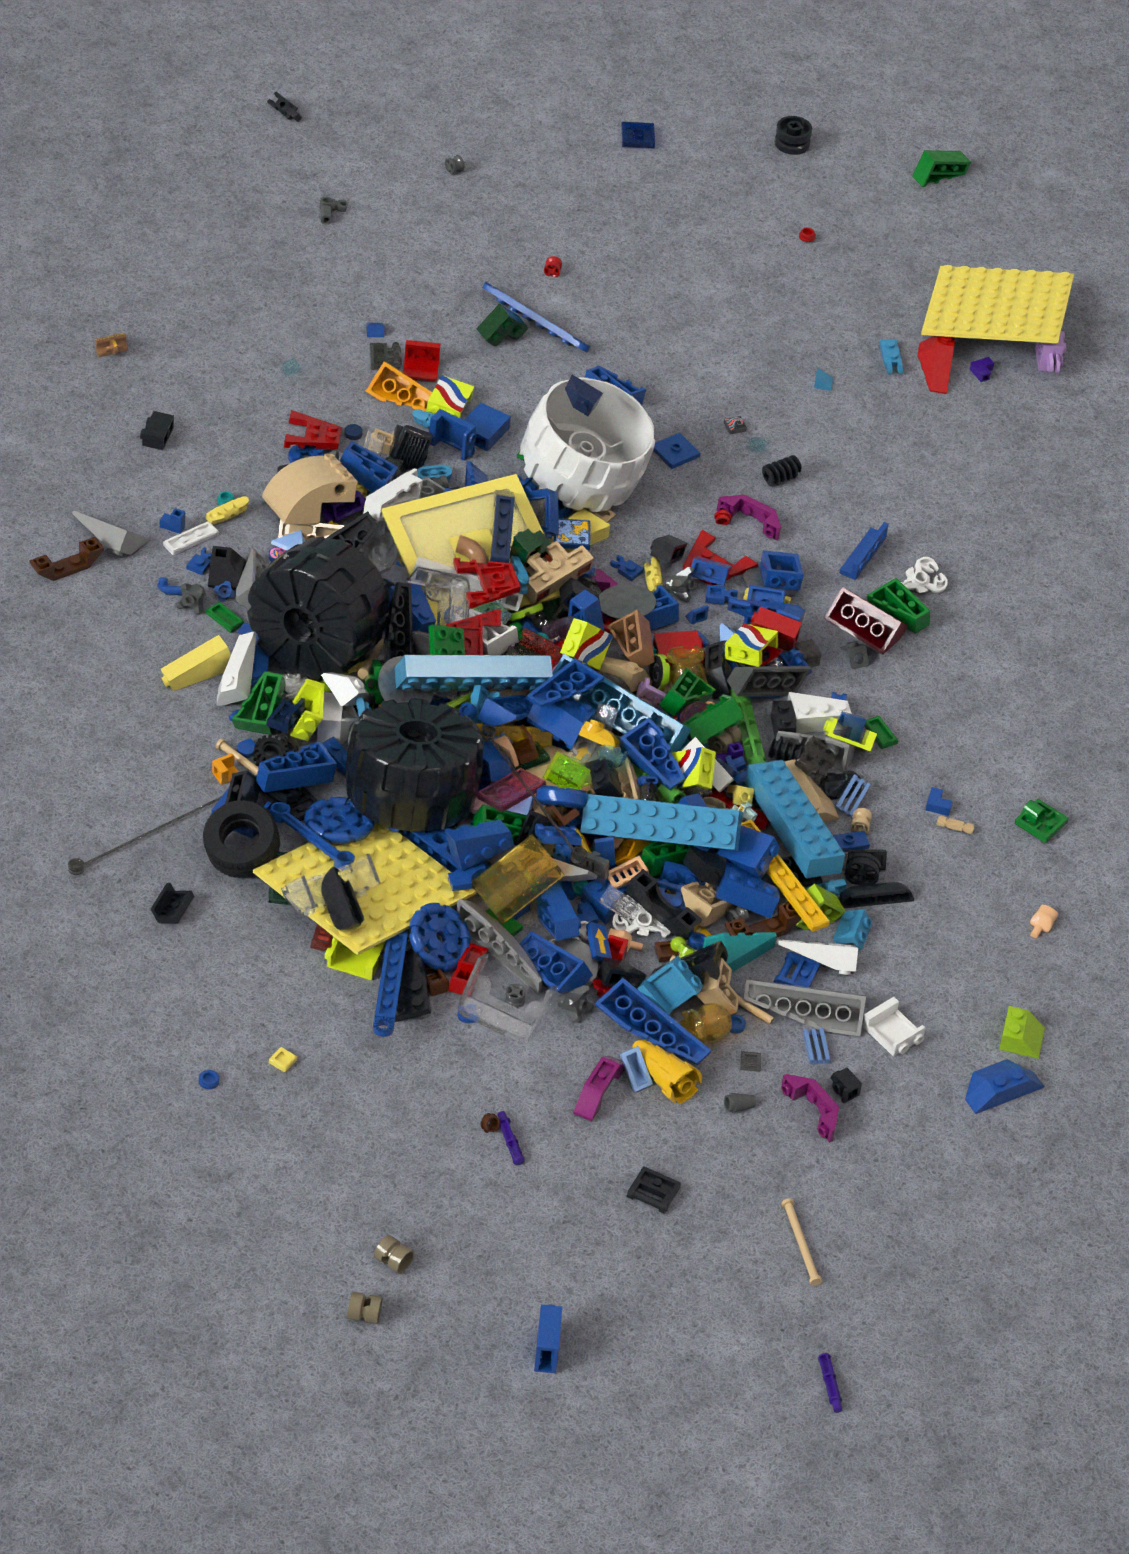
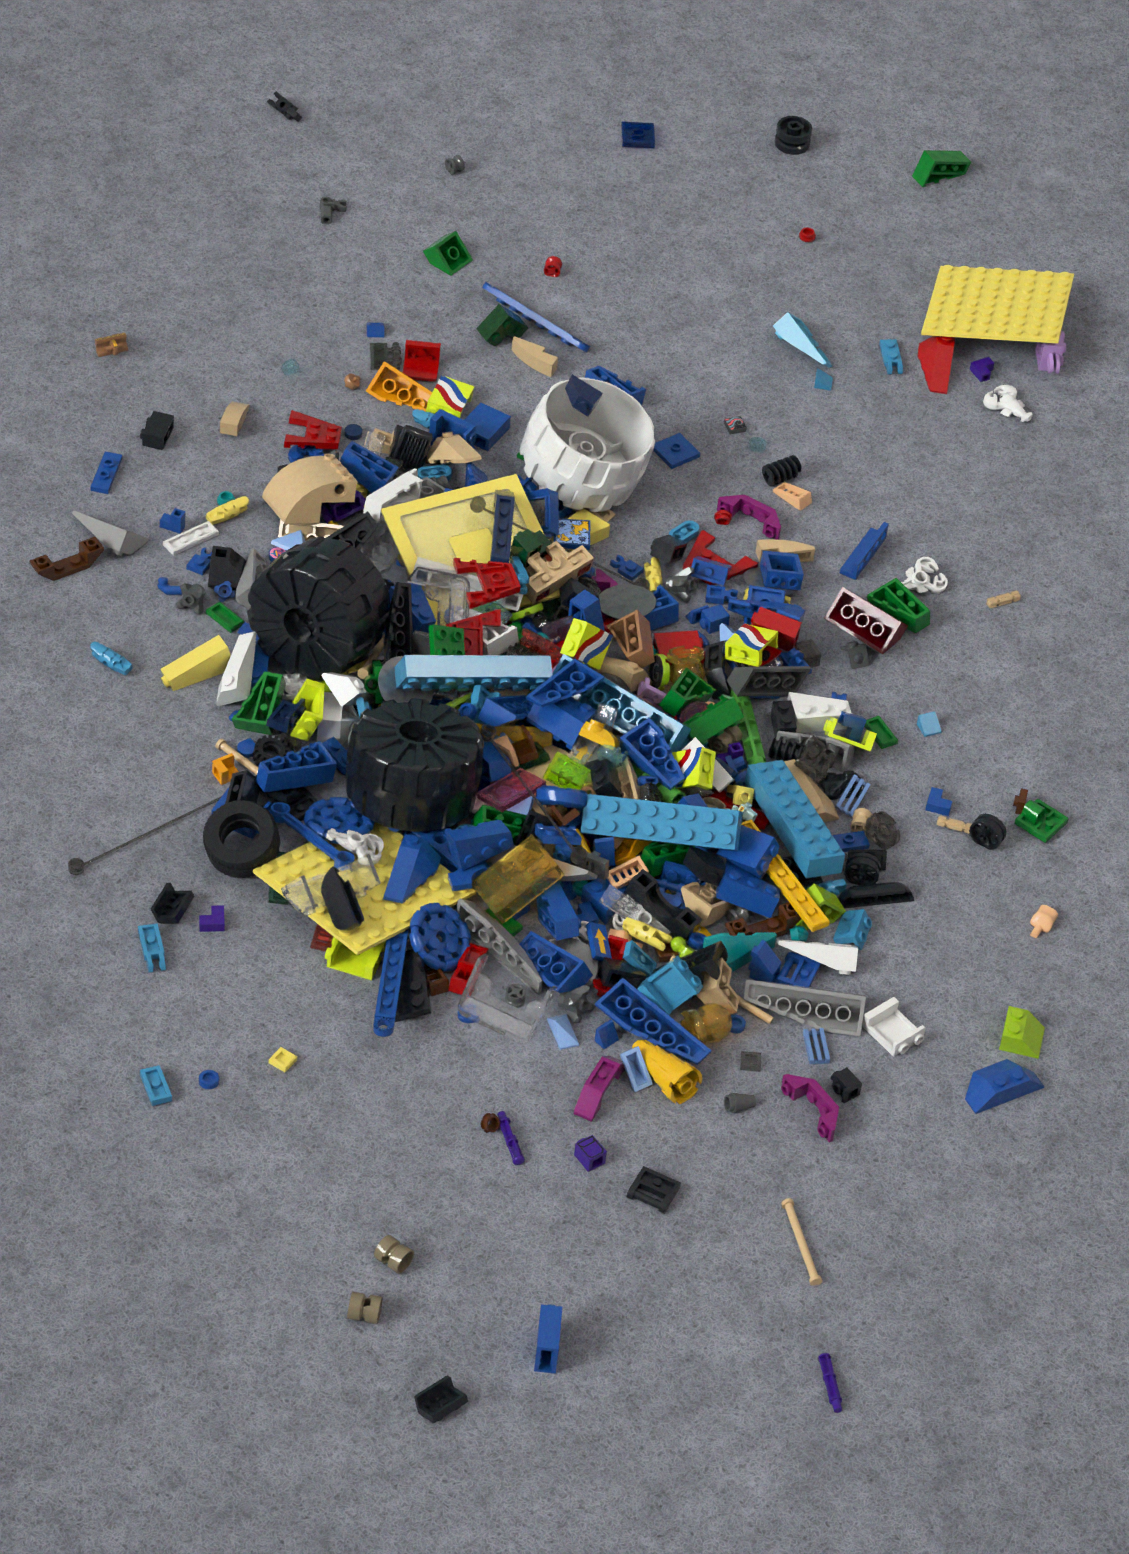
medium nougat cylinder [455,535,489,573] -> none
none -> dark azure hinge [90,641,133,675]
none -> blue plate [91,451,122,494]
none -> dark azure hinge [138,923,166,973]
none -> dark azure plate [140,1065,172,1106]
none -> dark purple piece [199,905,225,932]
none -> tan slope [220,401,249,436]
none -> white animal [326,828,384,865]
none -> medium nougat piece [344,373,360,390]
none -> blue wedge [383,834,441,904]
none -> black bracket [414,1375,468,1423]
none -> green slope [423,231,473,276]
none -> tan wedge [425,432,482,464]
none -> clear smoke piece [470,496,650,589]
none -> tan slope [512,336,558,377]
none -> light blue slope [547,1014,579,1050]
none -> dark purple brick [574,1135,607,1172]
none -> blue slope [595,1020,619,1049]
none -> light yellow hinge [622,917,673,951]
none -> dark azure slope [623,940,657,978]
none -> dark azure plate [669,520,699,542]
none -> blue brick [699,604,730,634]
none -> blue slope [748,940,781,982]
none -> tan slope [756,539,815,562]
none -> wedge [773,313,832,368]
none -> light nougat slope [773,482,812,511]
none -> teal plate [790,925,809,942]
none -> clear smoke plate [865,811,900,850]
none -> dark azure slope [917,711,942,737]
none -> black wheel [969,813,1007,850]
none -> white animal [983,385,1033,422]
none -> tan axle [986,590,1021,608]
none -> reddish brown plate [1013,788,1028,814]

